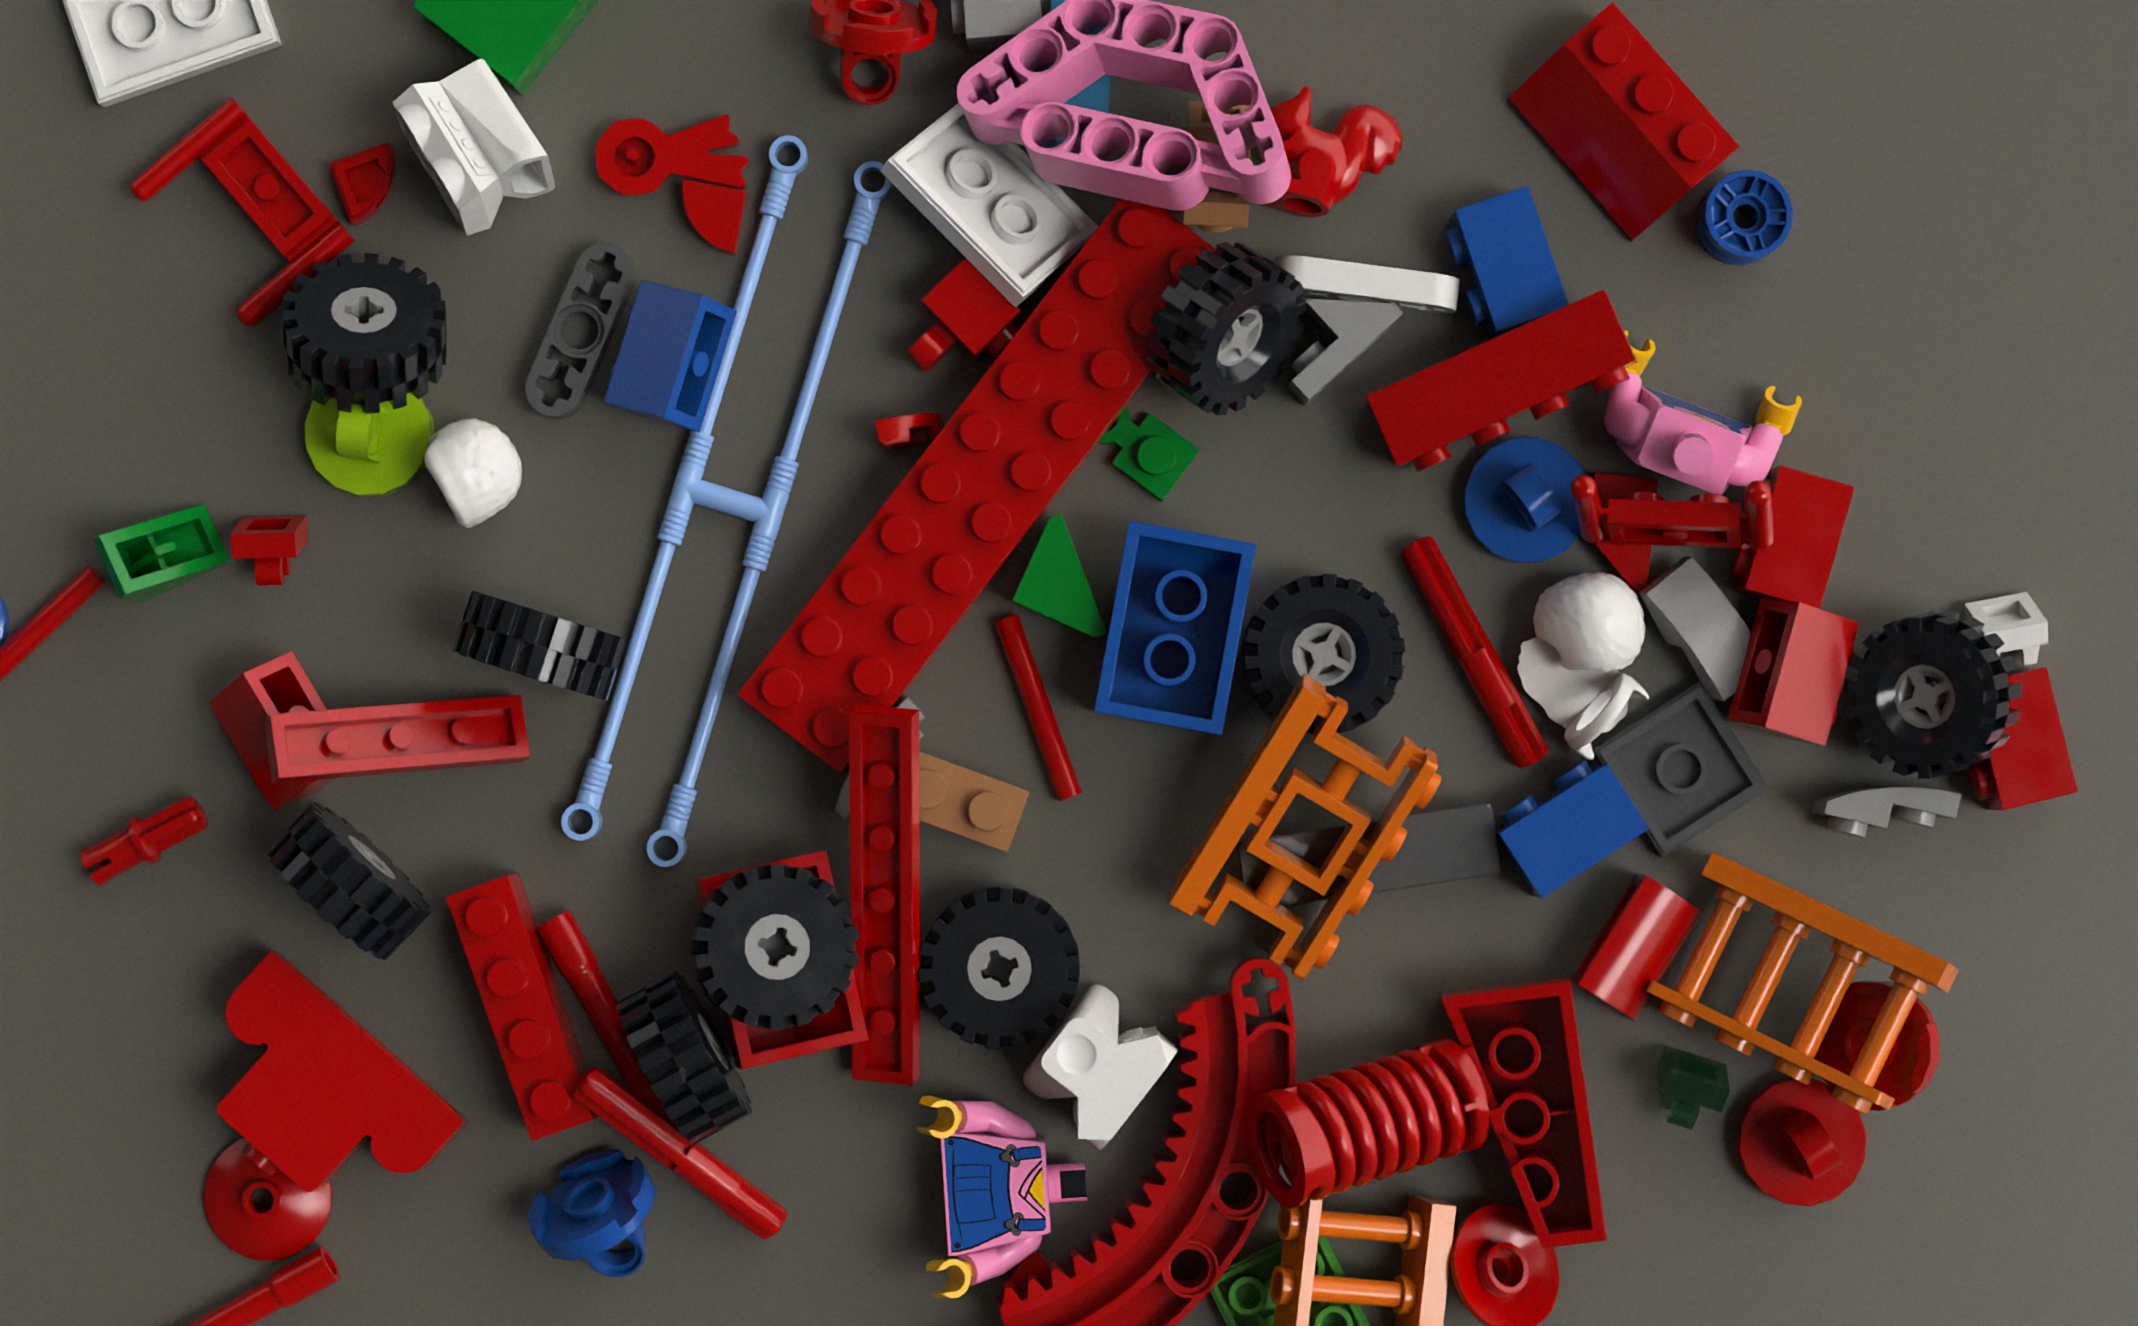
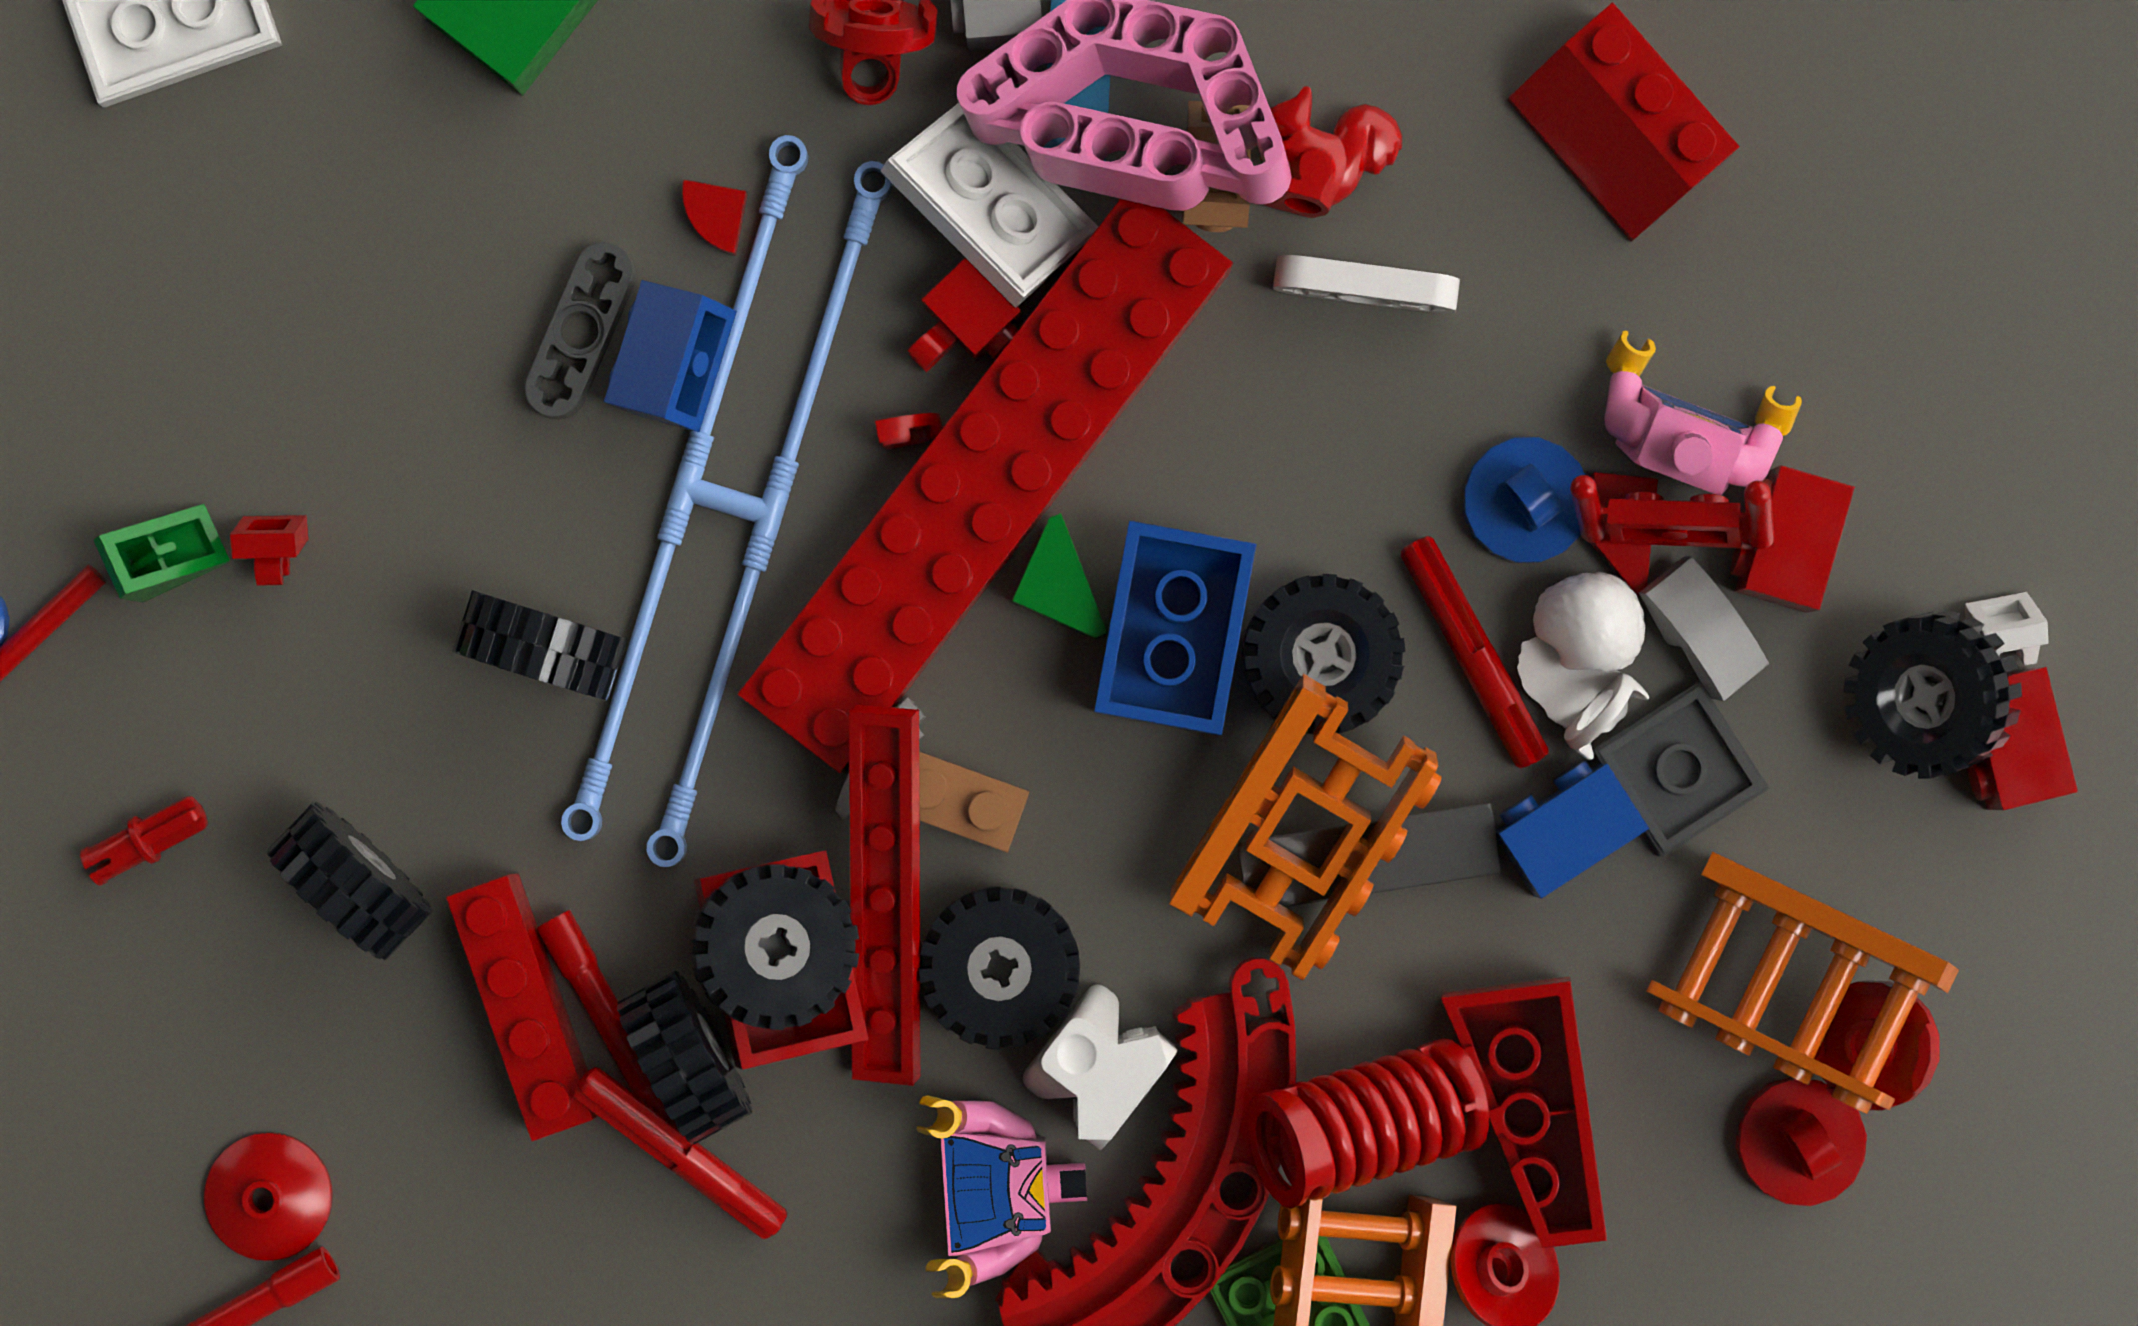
red plate [130,97,355,327] -> none
red brick [208,651,334,812] -> none
red brick [217,950,469,1192] -> none
red plate [264,695,530,784] -> none
black wheel [281,253,447,414] -> none
lime tile [305,393,434,497] -> none
red tile [329,142,396,226] -> none
white piece [392,59,555,236] -> none
white hair [424,418,522,528] -> none
blue tile [527,1149,656,1278] -> none
red piece [595,115,750,197] -> none
red bar [994,614,1083,801] -> none
green plate [1099,407,1200,502] -> none
black wheel [1145,242,1306,415] -> none
light grey slope [1288,299,1403,406] -> none
red brick [1366,289,1638,473] -> none
blue brick [1444,186,1569,339] -> none
red brick [1571,873,1702,1022] -> none
clear green tile [1657,1045,1730,1130] -> none
blue wheel [1694,170,1793,266] -> none
red brick [1727,597,1860,746] -> none
light grey slope [1811,787,1962,838] -> none

